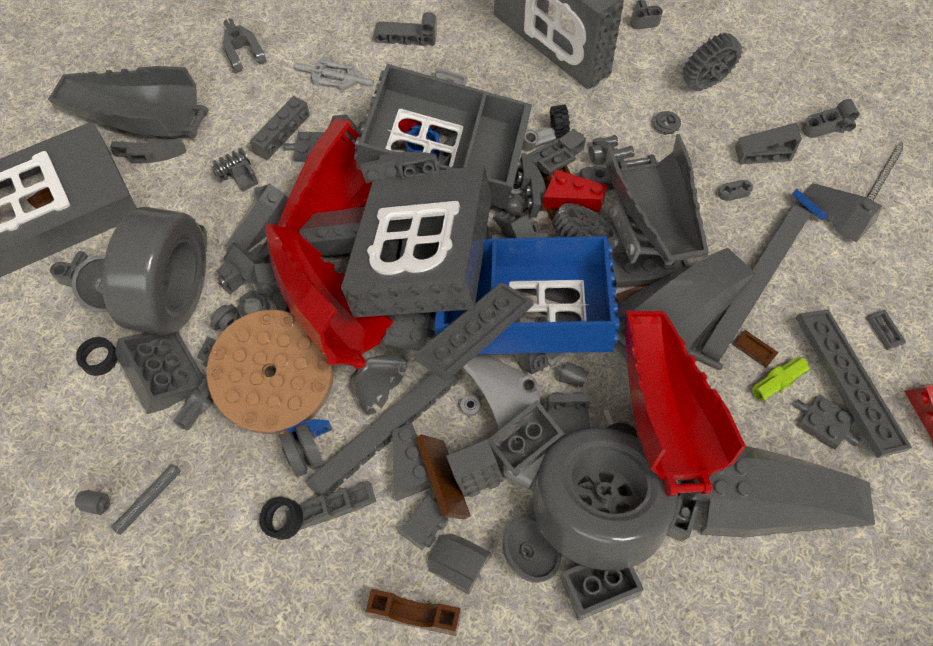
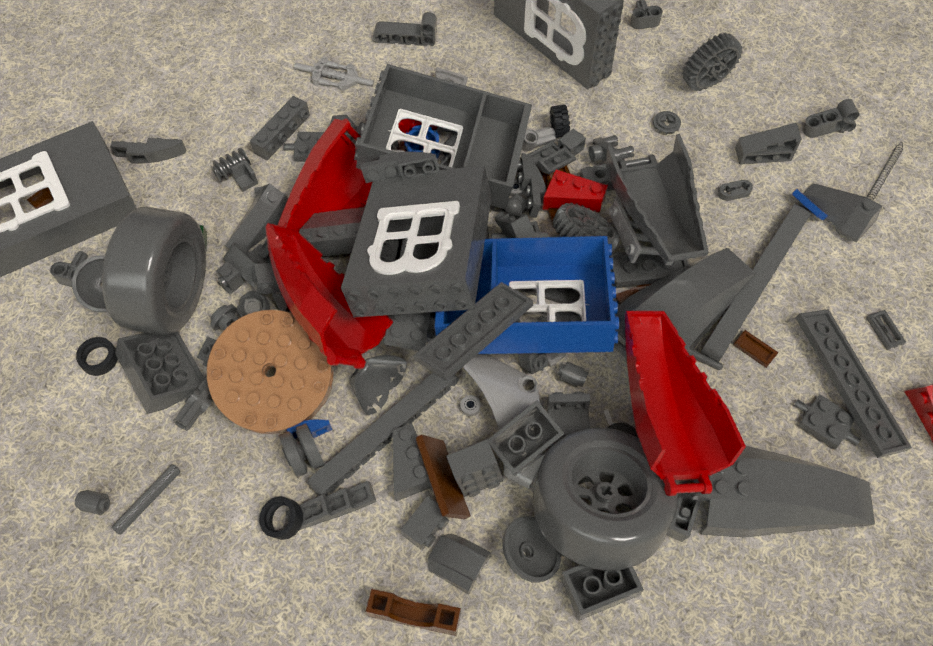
dark grey windscreen [48,66,209,138] -> none
dark grey piece [223,18,267,73] -> none
lime piece [751,356,810,402] -> none

